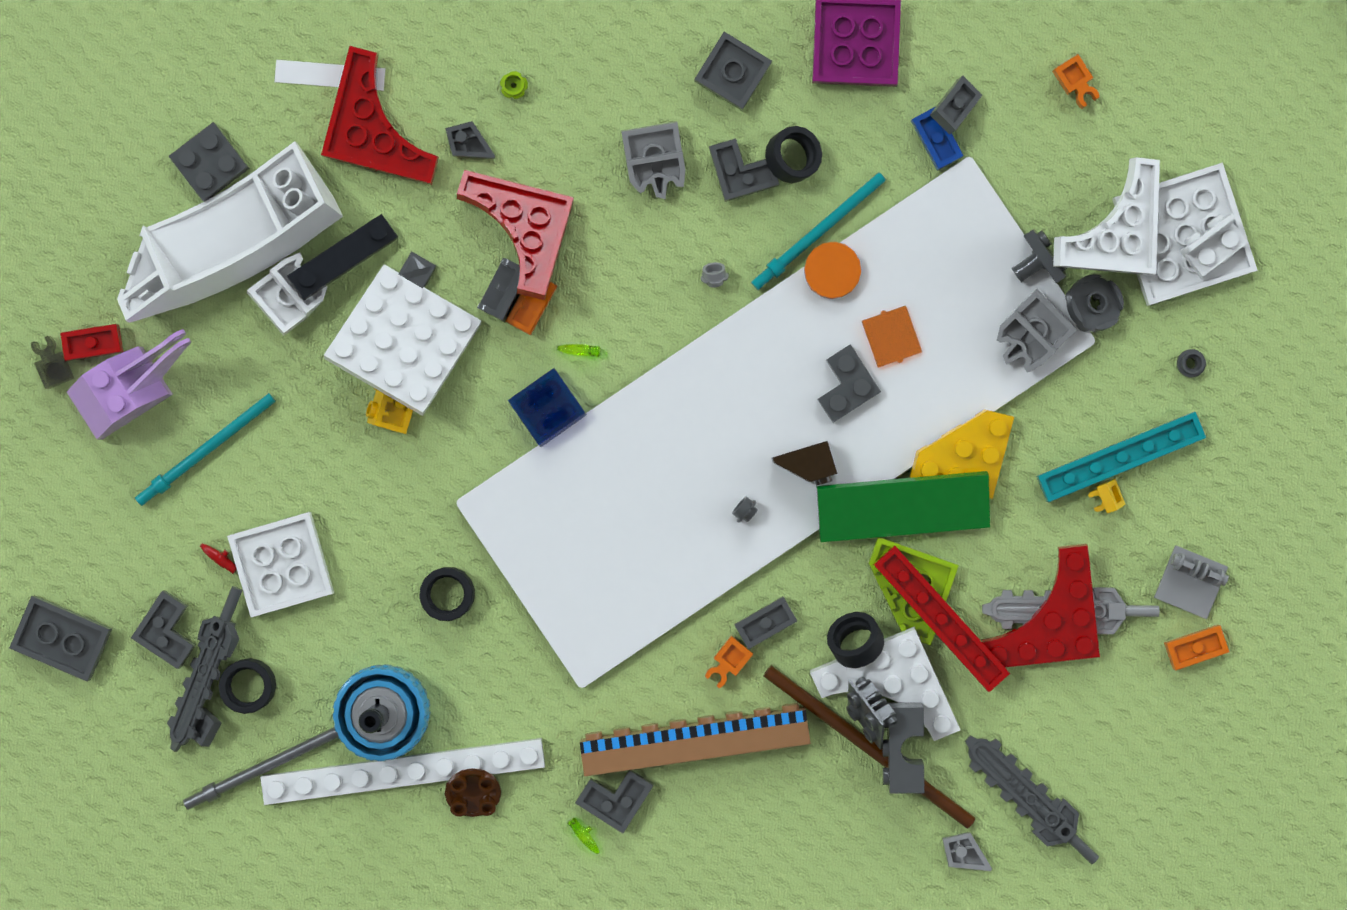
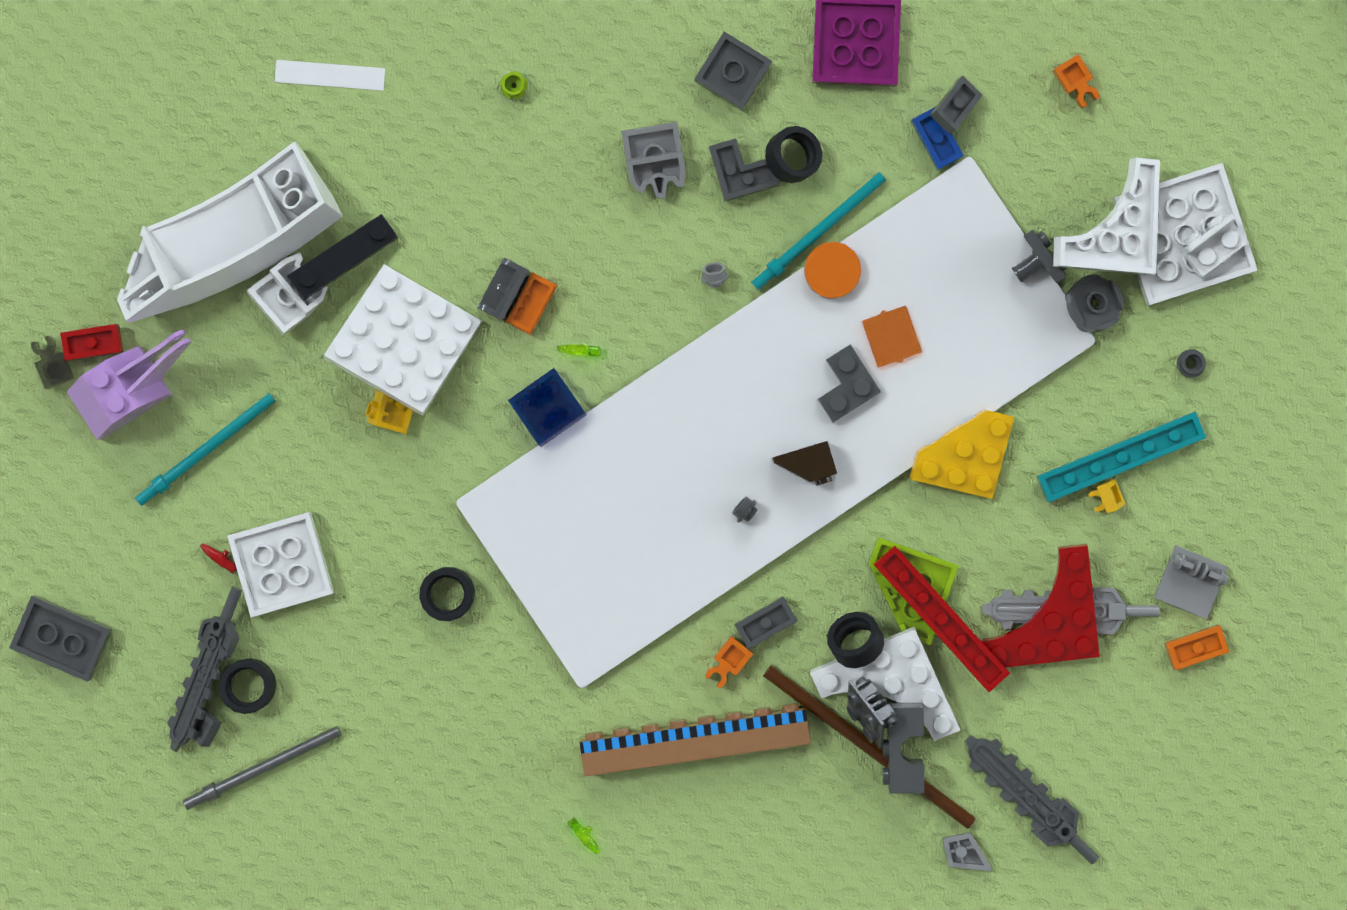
dark grey plate [131,590,196,669] -> none
dark grey plate [169,122,250,202] -> none
white plate [260,738,545,805] -> none
red plate [321,46,439,185] -> none
dark azure wheel [332,664,431,762] -> none
dark grey tile [398,251,437,288] -> none
reddish brown dish [444,768,501,817] -> none
dark grey piece [445,121,495,159] -> none
plate [457,170,574,300] -> none
dark grey plate [575,770,654,833] -> none
green tile [816,471,990,542] -> none
light grey plate [997,289,1077,373] -> none

